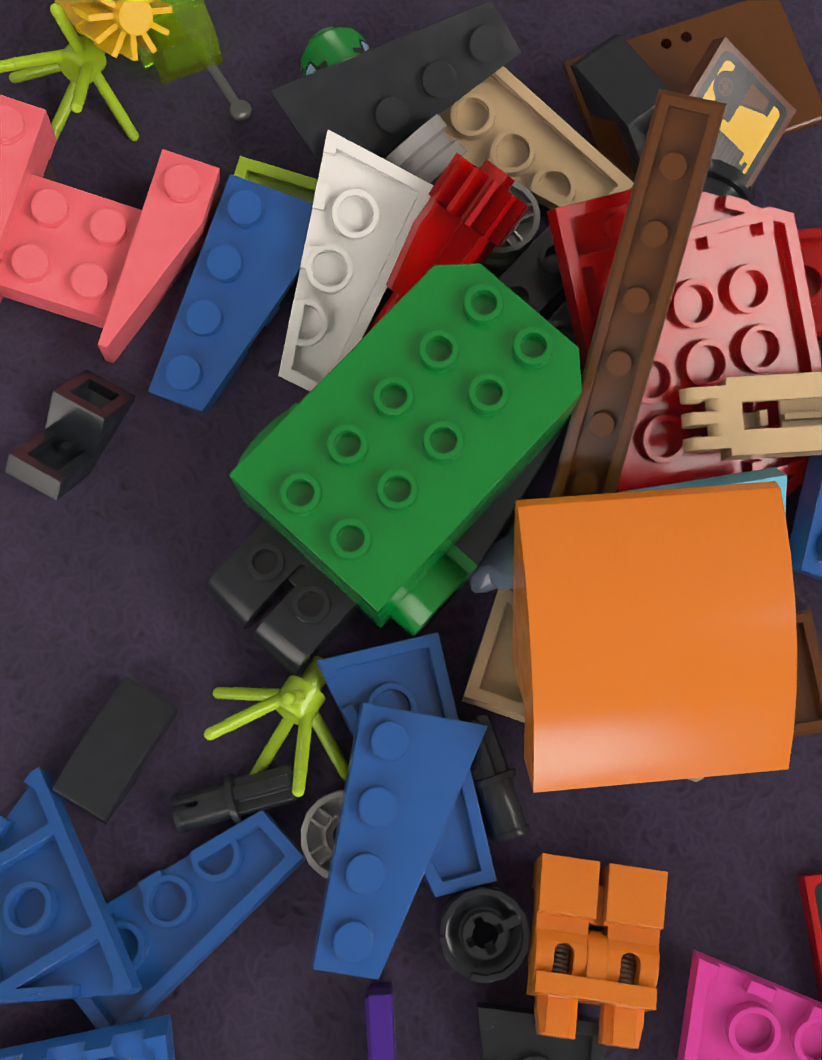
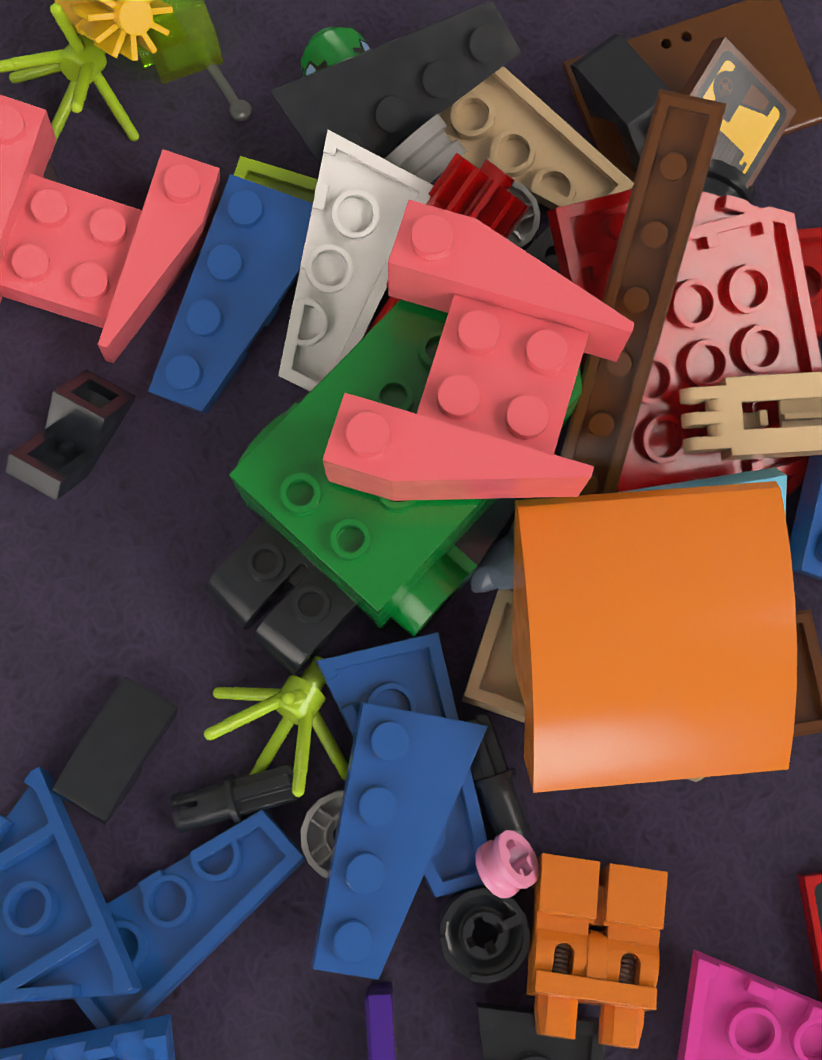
none -> coral wedge [323,200,635,501]
none -> bright pink bush [475,830,539,898]

